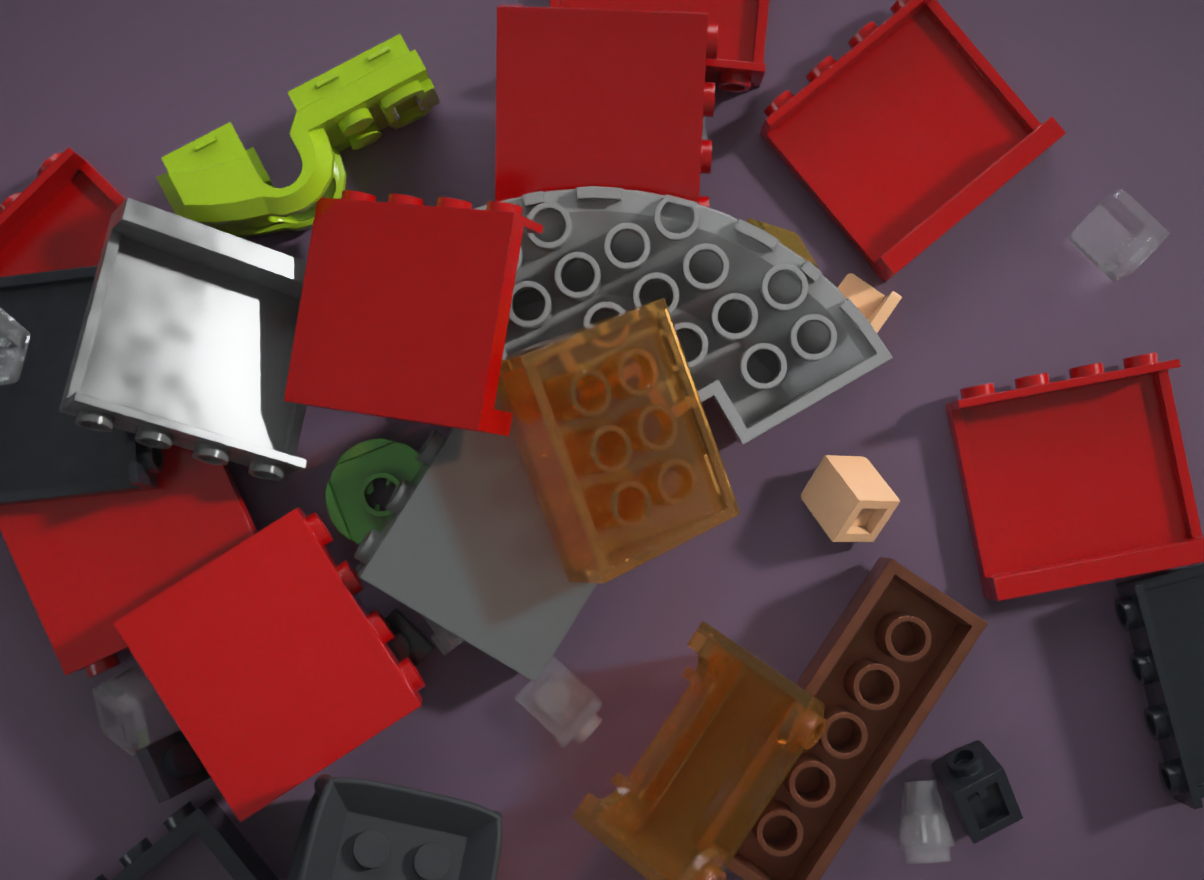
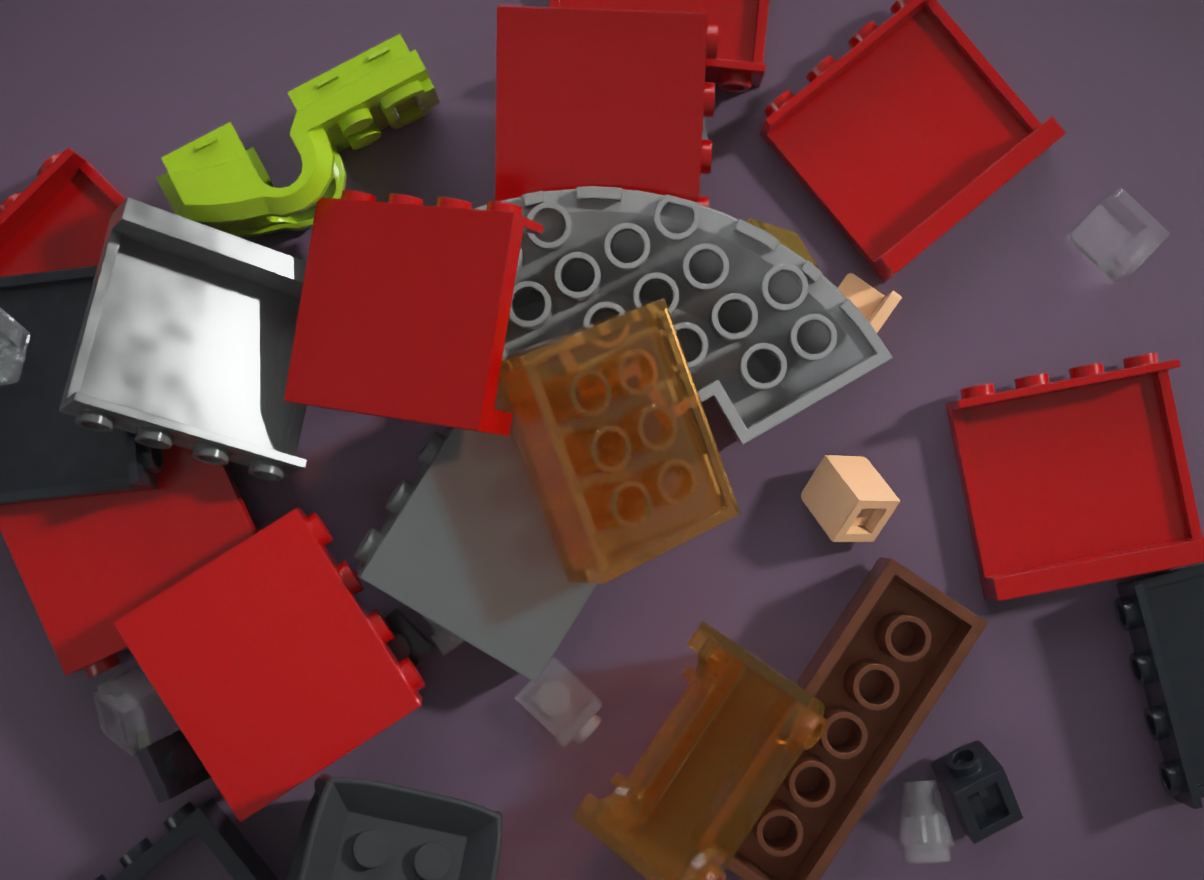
bright green plate [325,439,423,545] -> none

